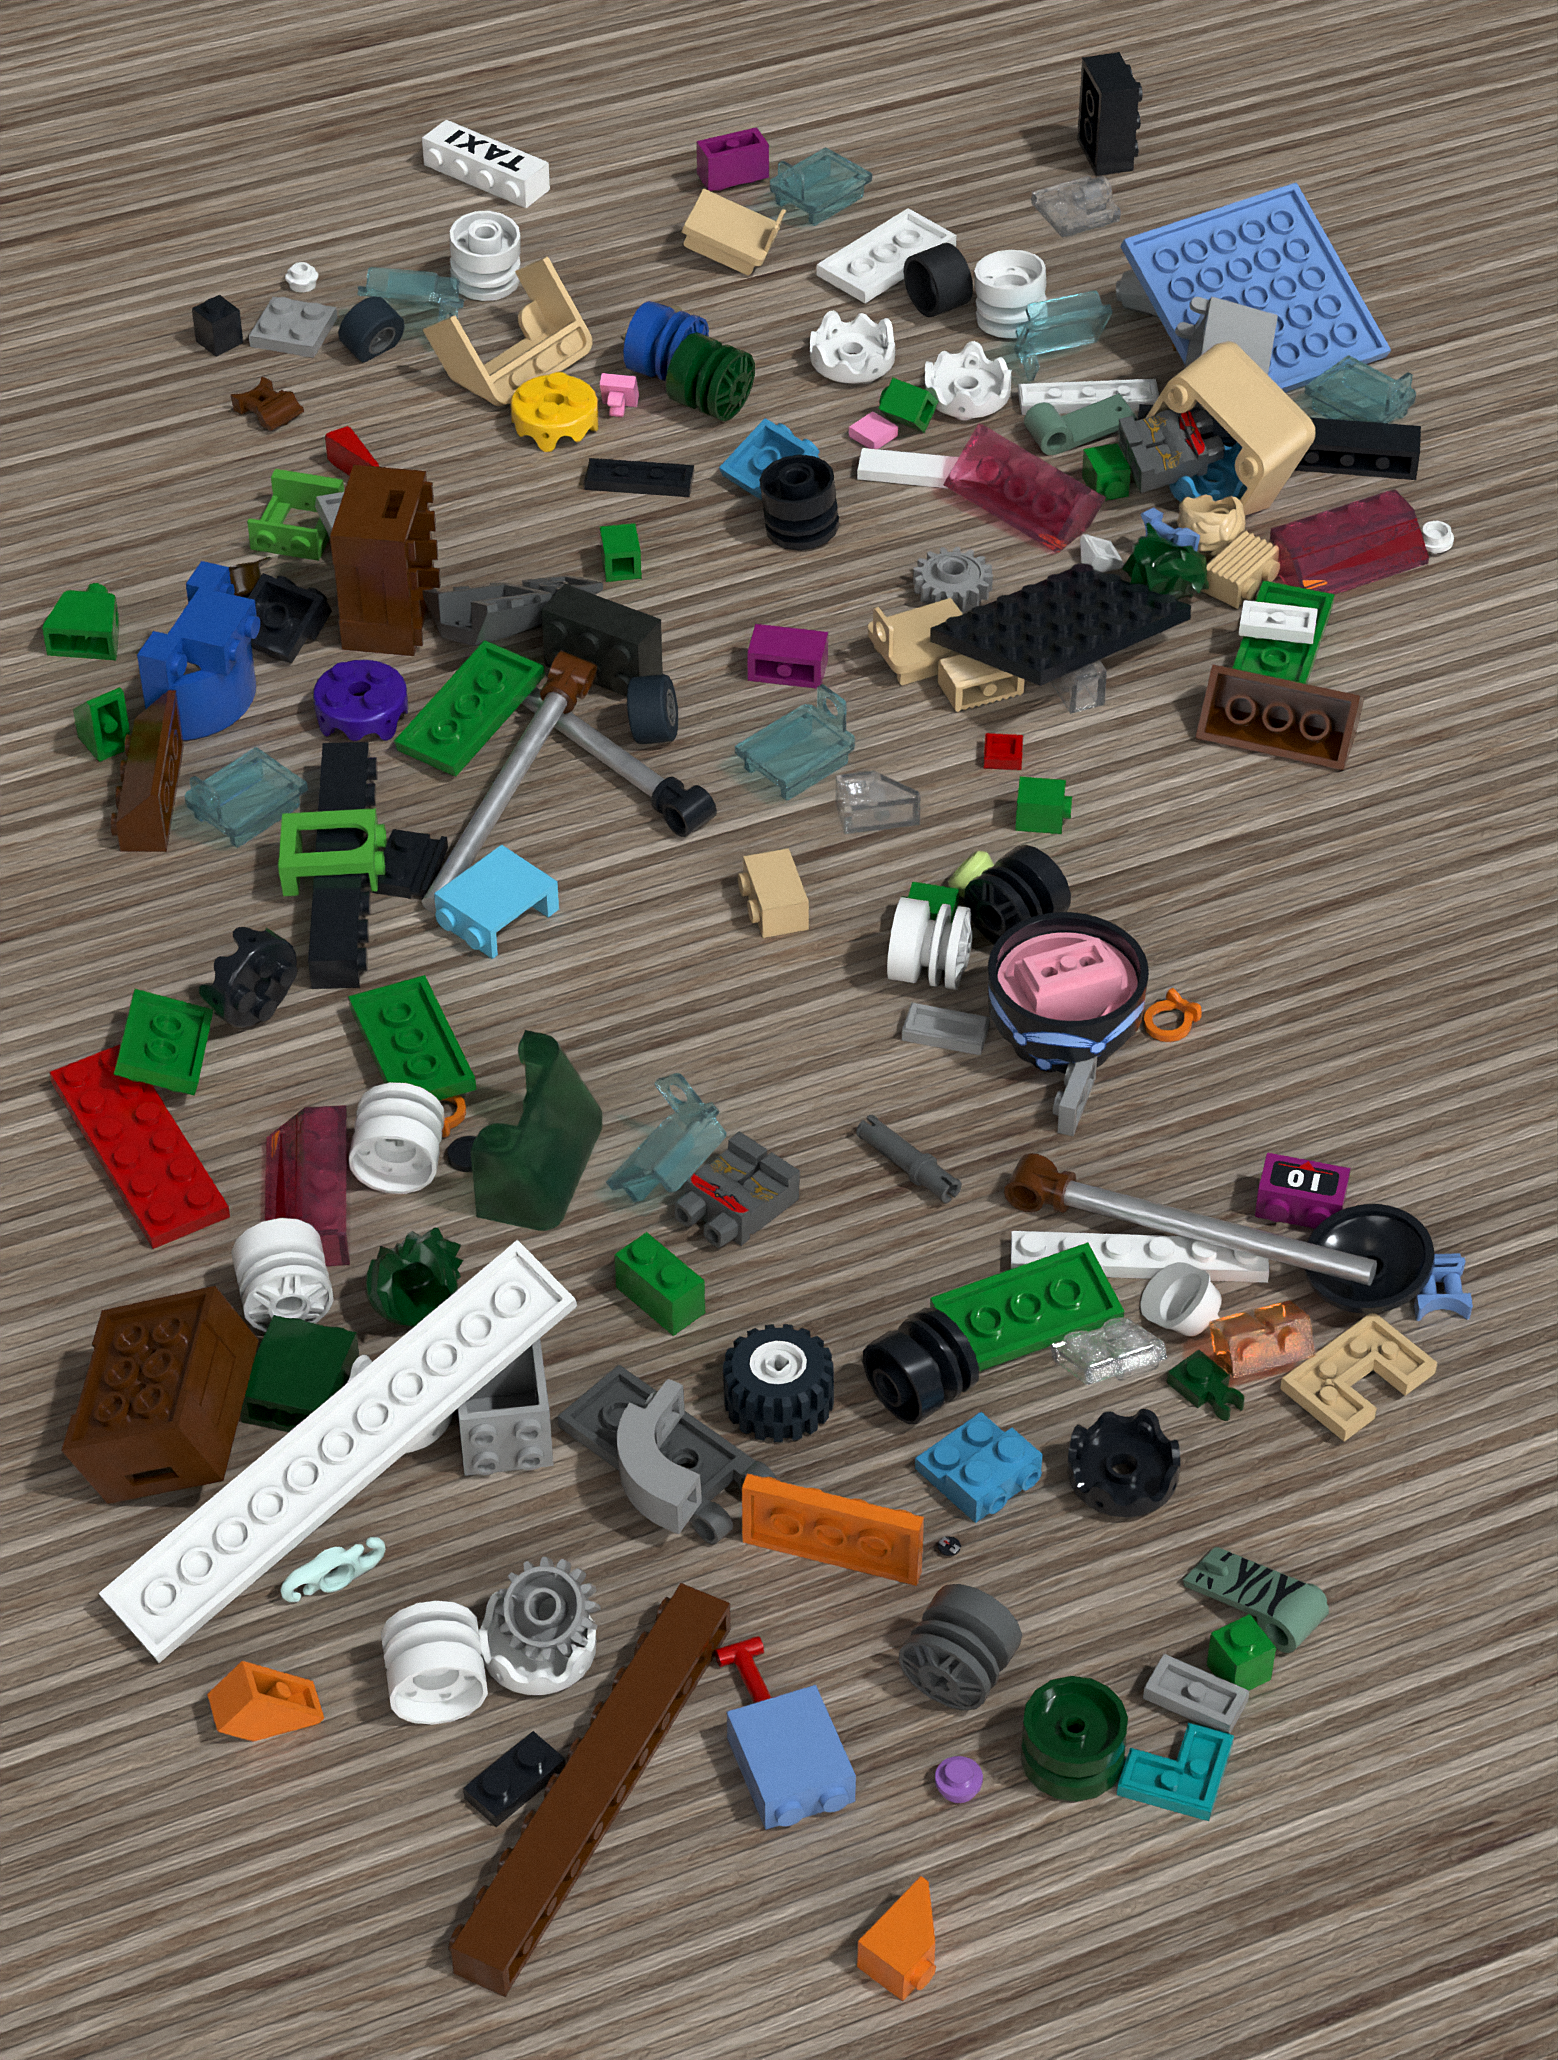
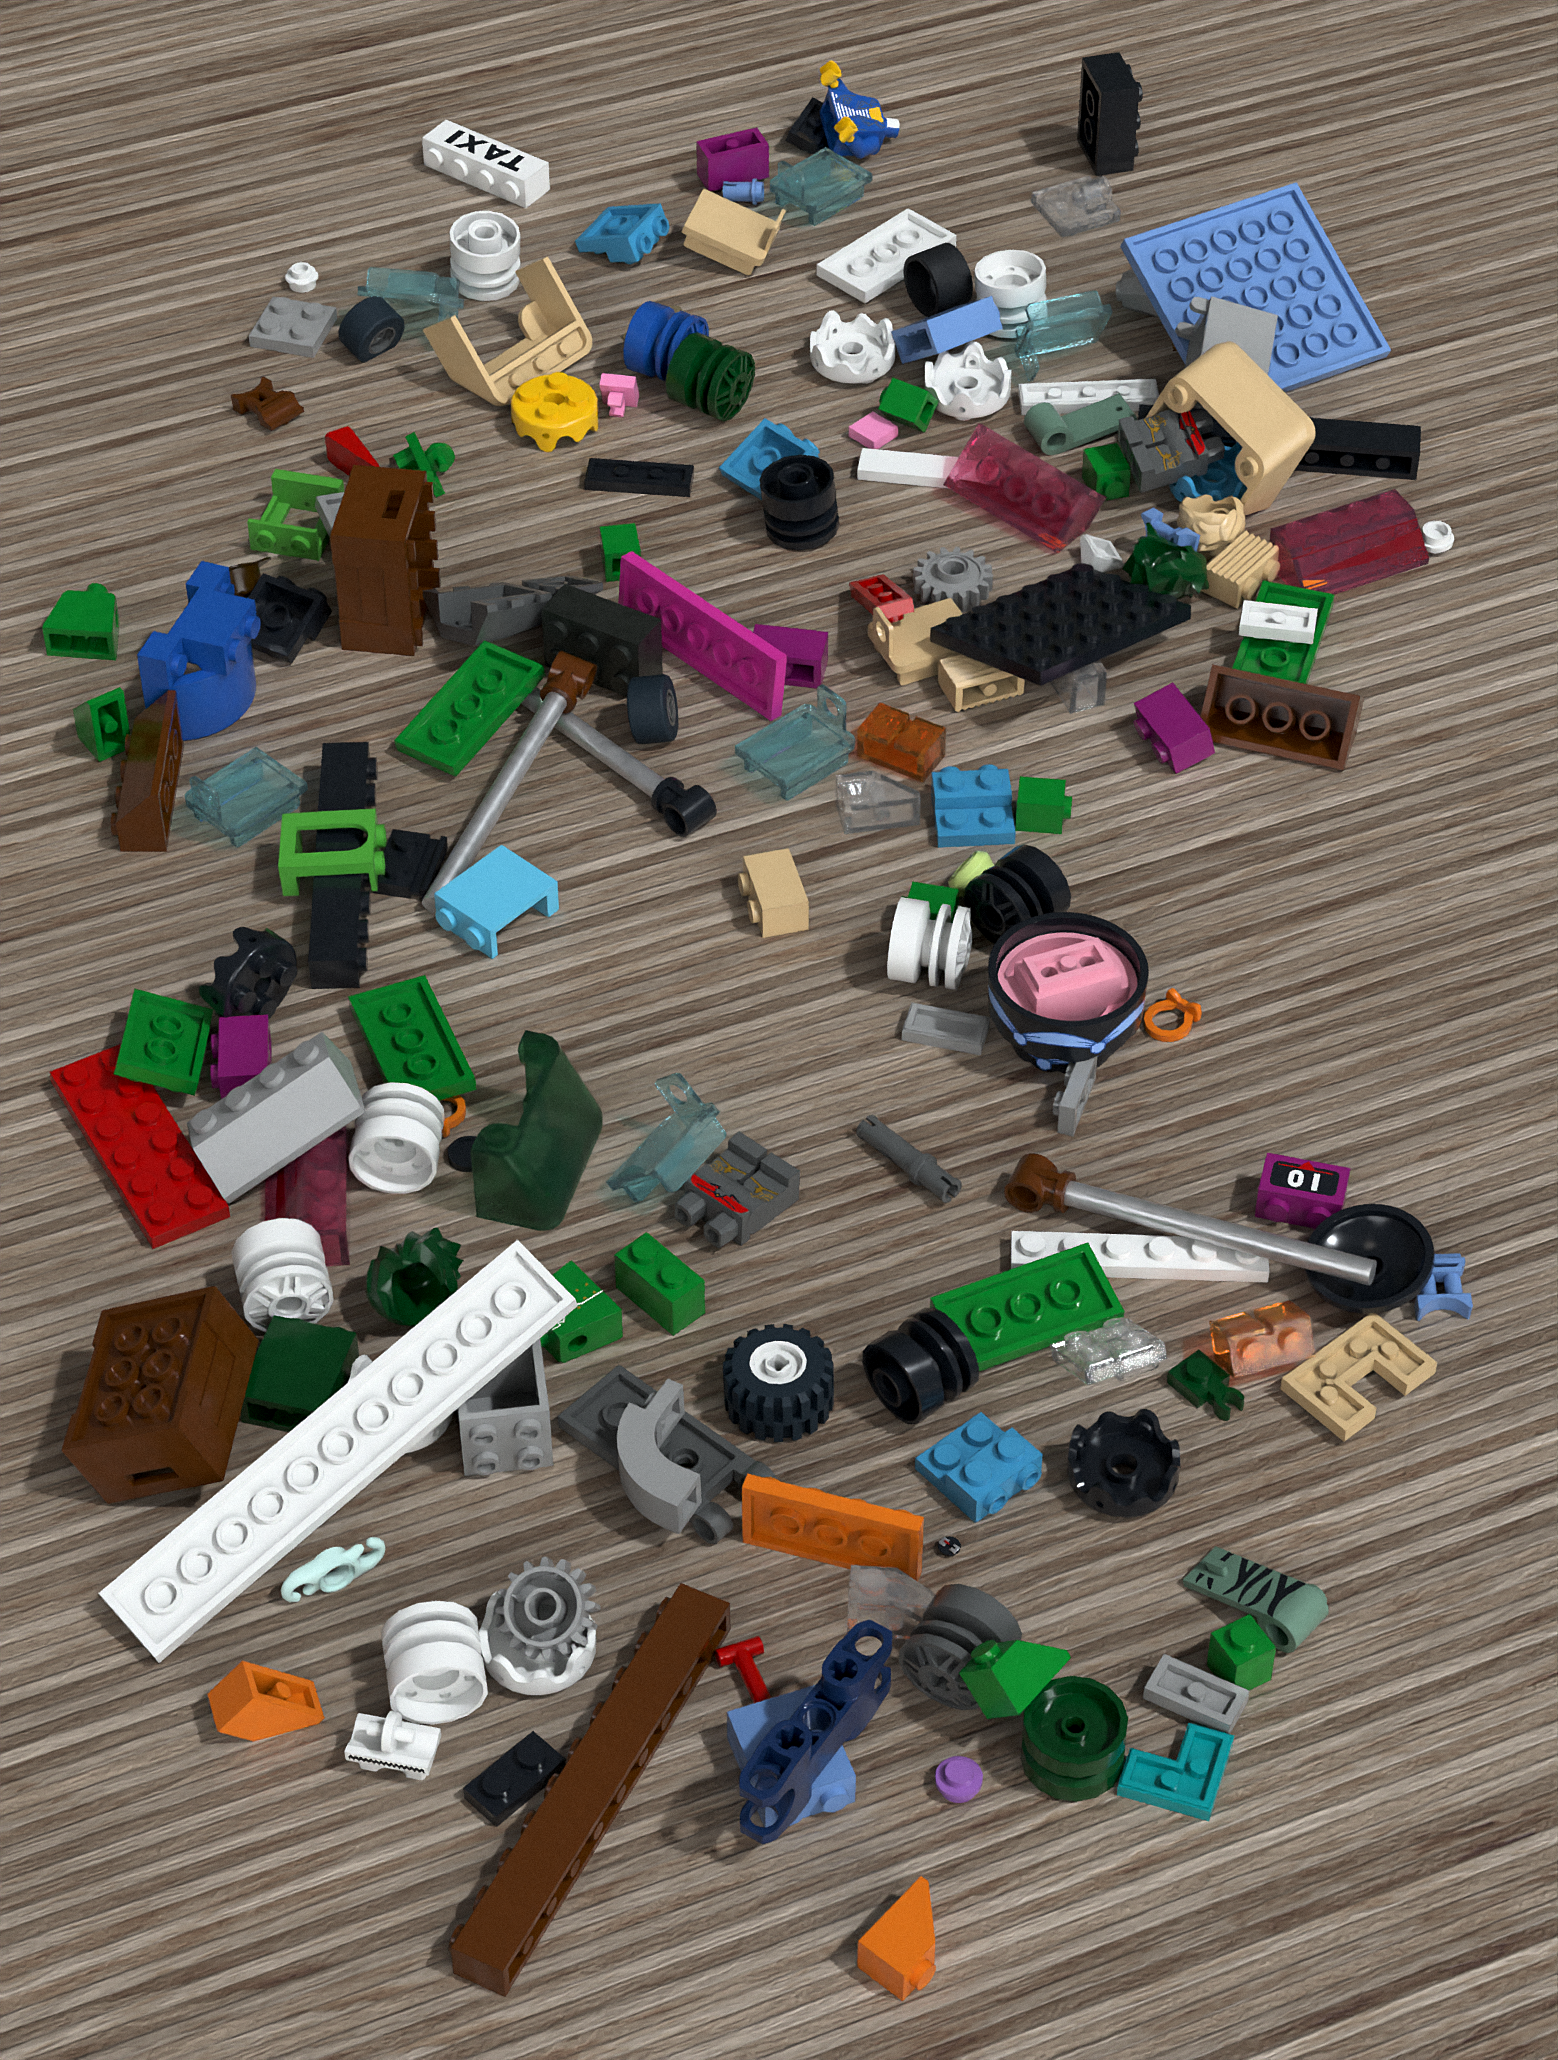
black brick [192,295,244,357] -> none
dark purple plate [313,660,408,741] -> none
red tile [984,733,1023,770] -> none
white piece [1140,1262,1223,1336] -> none
clear light blue piece [1305,355,1416,423] -> none
none -> light grey slope [187,1032,366,1203]
none -> magenta brick [211,1014,272,1099]
none -> white hips [345,1711,441,1780]
none -> green hips [393,432,455,498]
none -> green torso [540,1260,623,1363]
none -> dark azure plate [575,203,670,264]
none -> dark pink plate [618,551,787,721]
none -> medium blue pin [723,178,764,205]
none -> dark blue piece [739,1619,893,1845]
none -> black plate [785,97,831,162]
none -> blue torso [819,60,899,159]
none -> clear slope [847,1565,936,1639]
none -> red plate [849,574,915,623]
none -> clear orange piece [857,702,946,782]
none -> medium blue brick [891,296,1003,364]
none -> dark azure plate [931,764,1016,848]
none -> green slope [959,1640,1071,1719]
none -> magenta brick [1133,682,1215,774]

